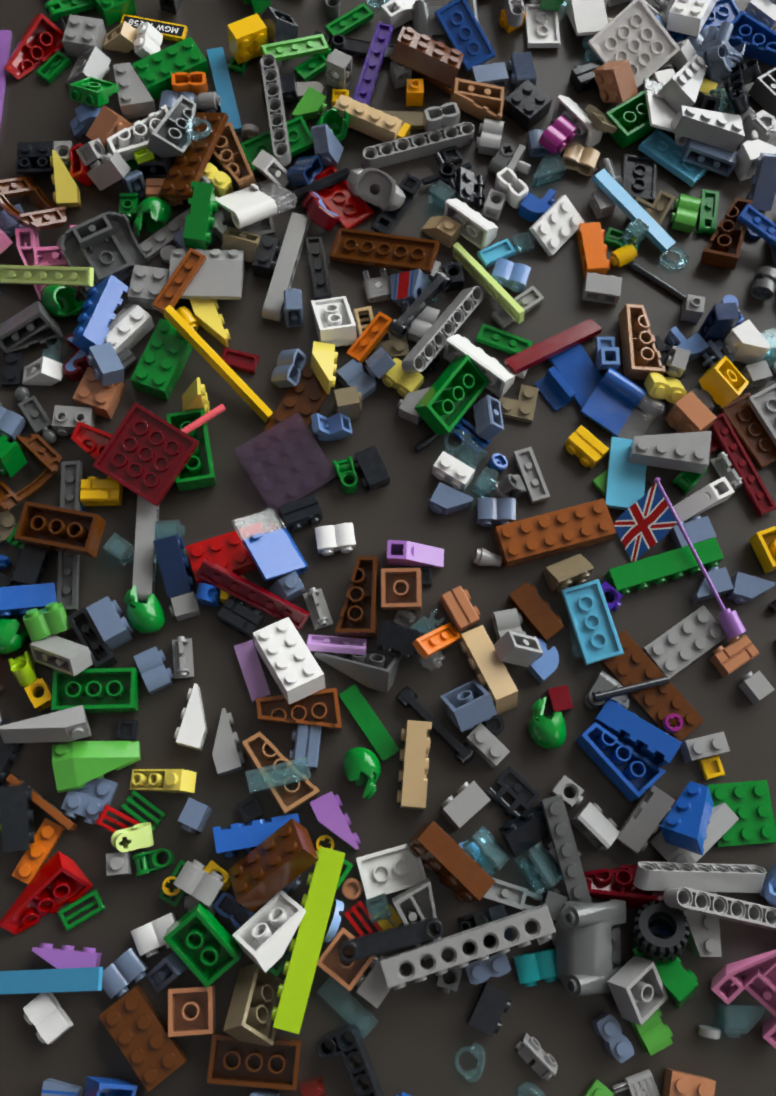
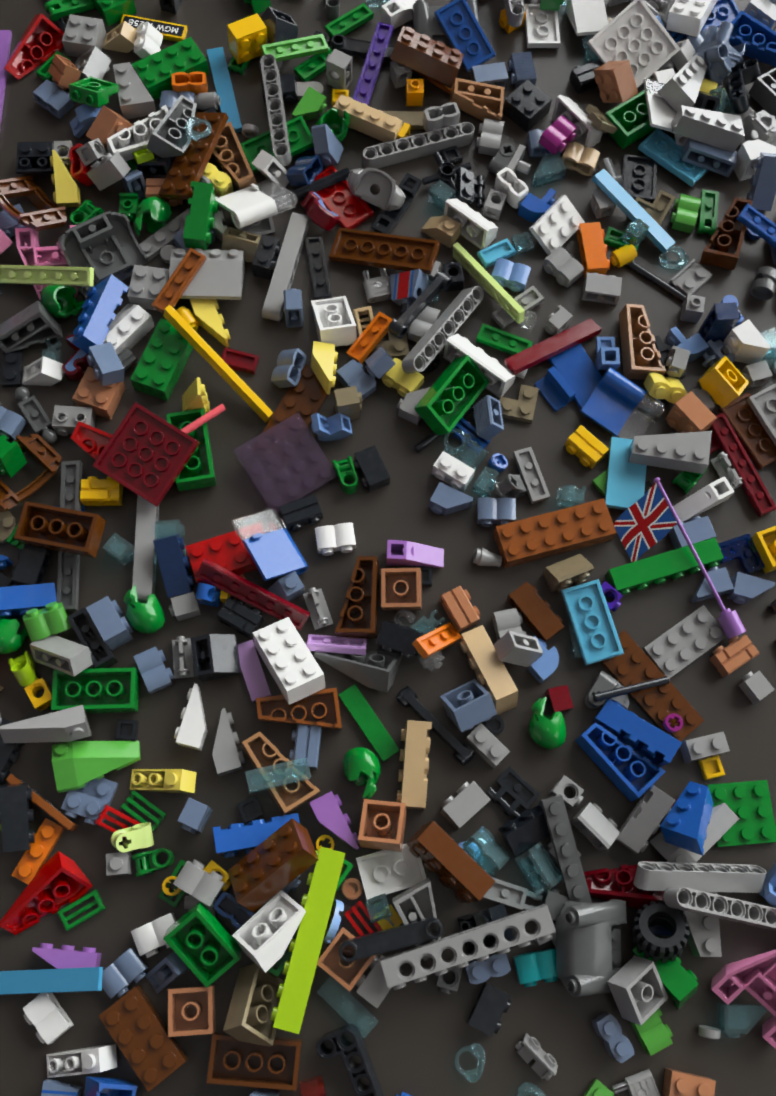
none -> sand blue brick [32,80,74,119]
none -> white slope [46,1044,117,1078]
none -> nougat brick [48,54,81,90]
none -> green piece [70,200,104,225]
none -> black slope [191,634,241,682]
none -> nougat brick [358,799,407,852]
none -> clear tile [517,311,537,329]
none -> light grey brick [543,246,584,288]
none -> light grey brick [544,305,573,336]
none -> clear light blue brick [556,485,586,508]
none -> light grey plate [669,259,712,296]
none -> clear blue plate [718,533,765,575]

